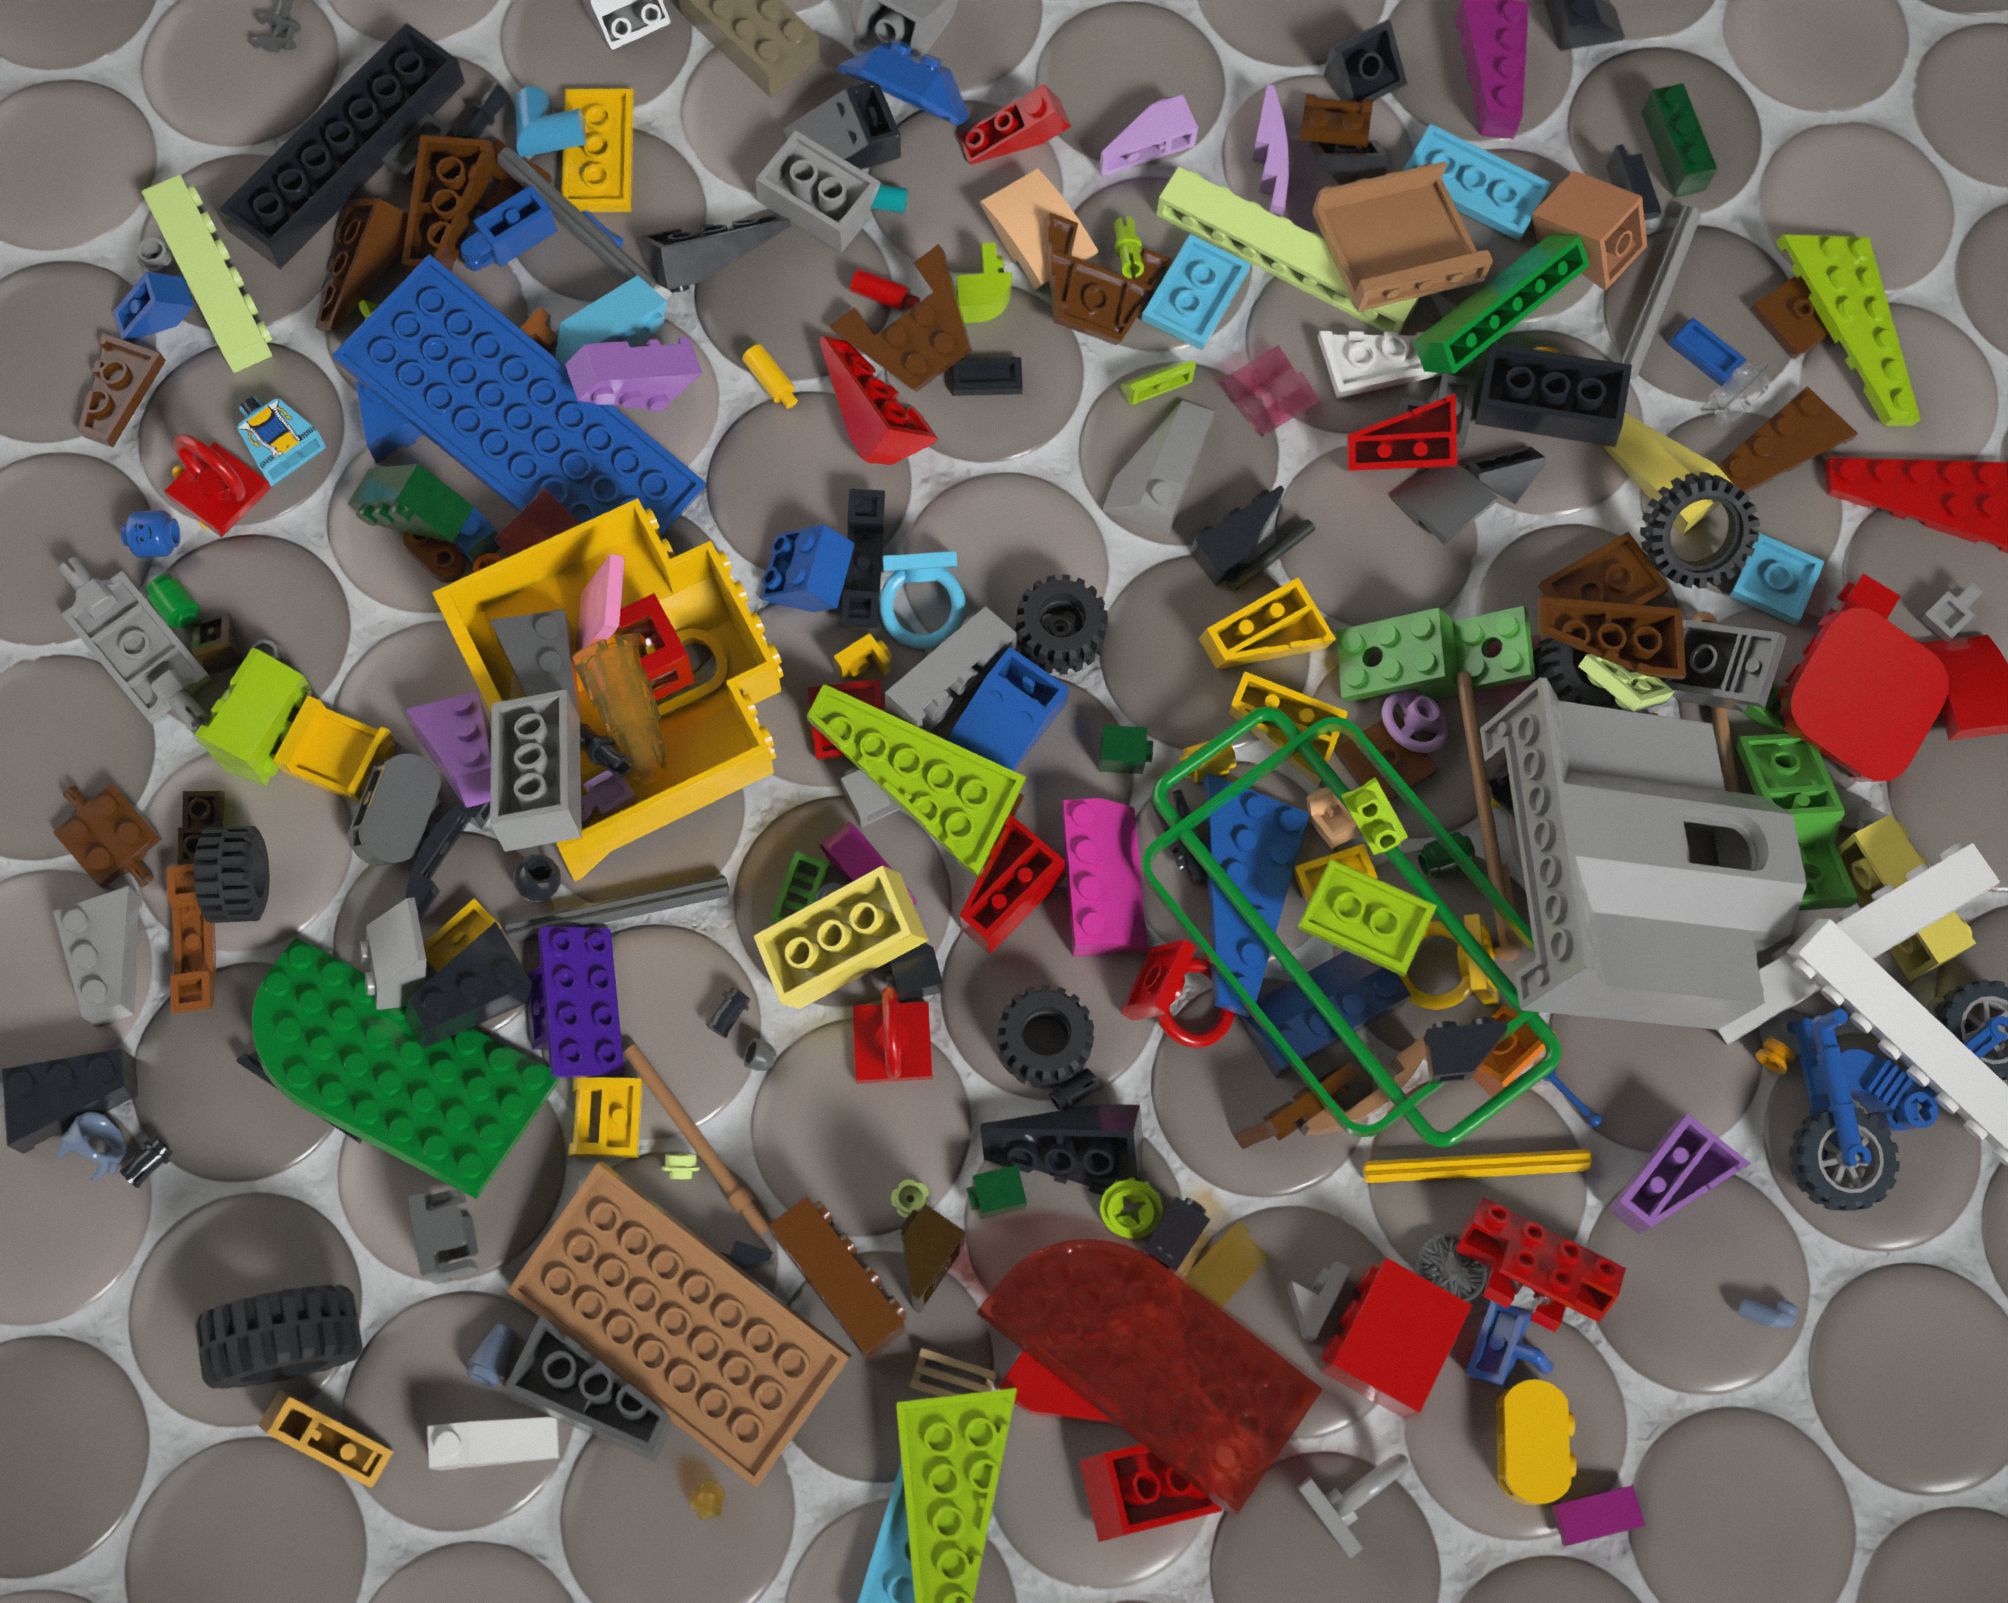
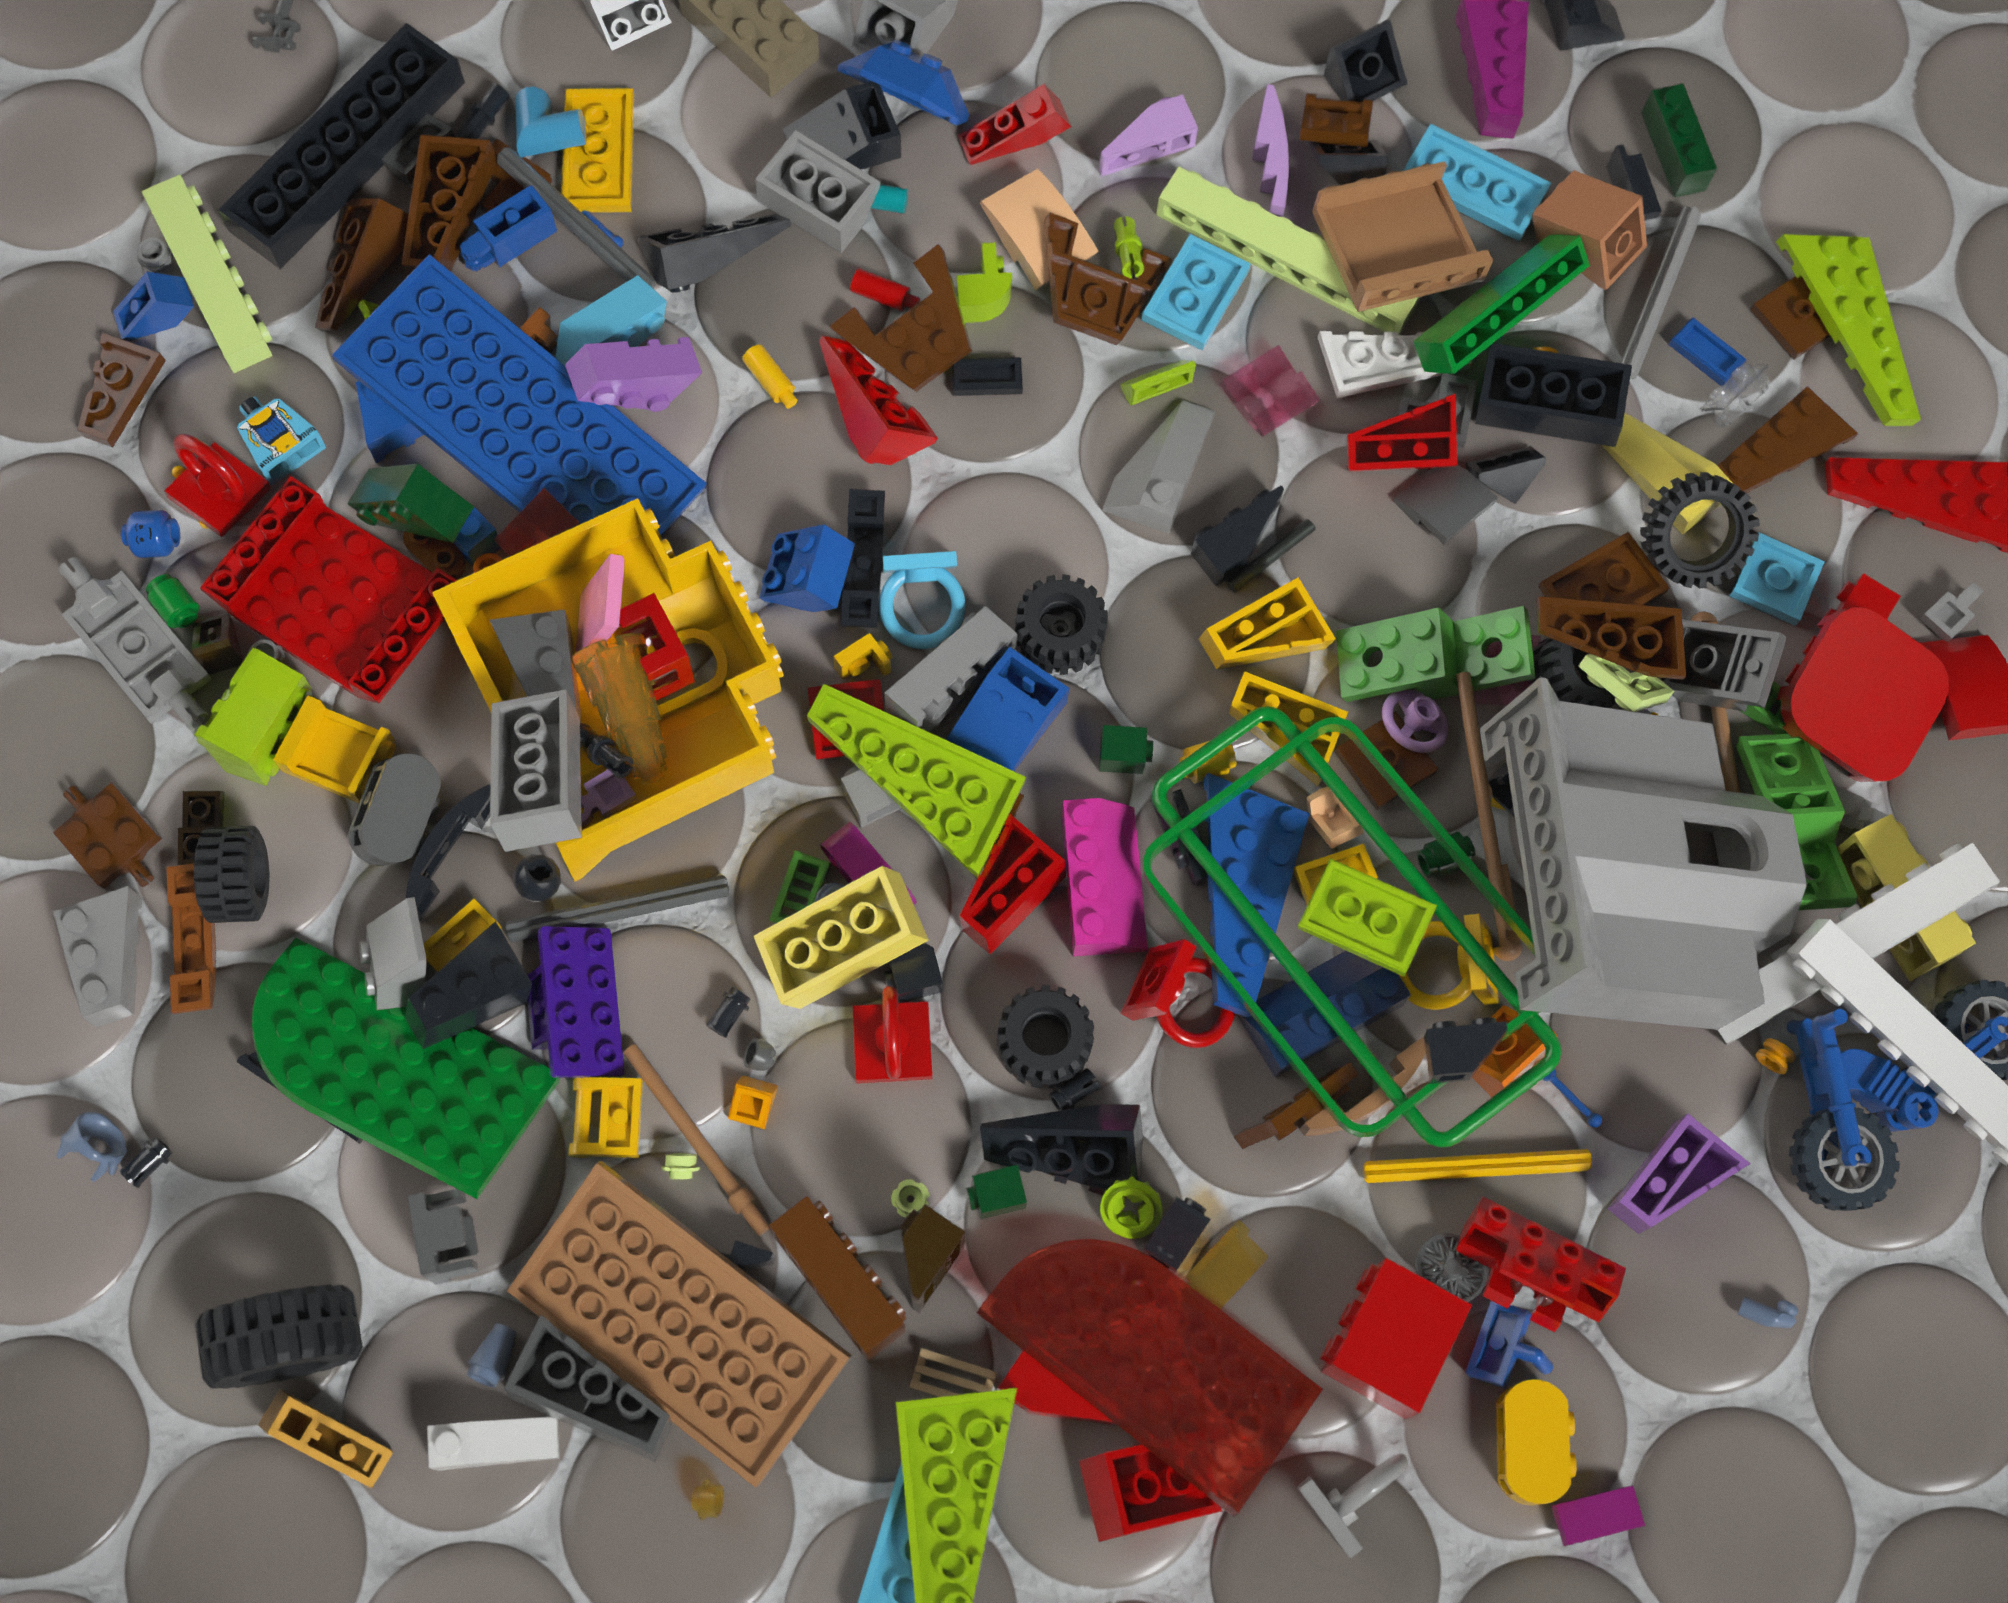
black wedge [2,1048,138,1154] -> none
medium lavender wedge [405,691,491,808] -> none
light grey slope [1286,1261,1351,1343] -> none
lime hips [1341,777,1408,855] -> none
none -> red slope [200,476,458,704]
none -> light orange slope [728,1076,778,1129]

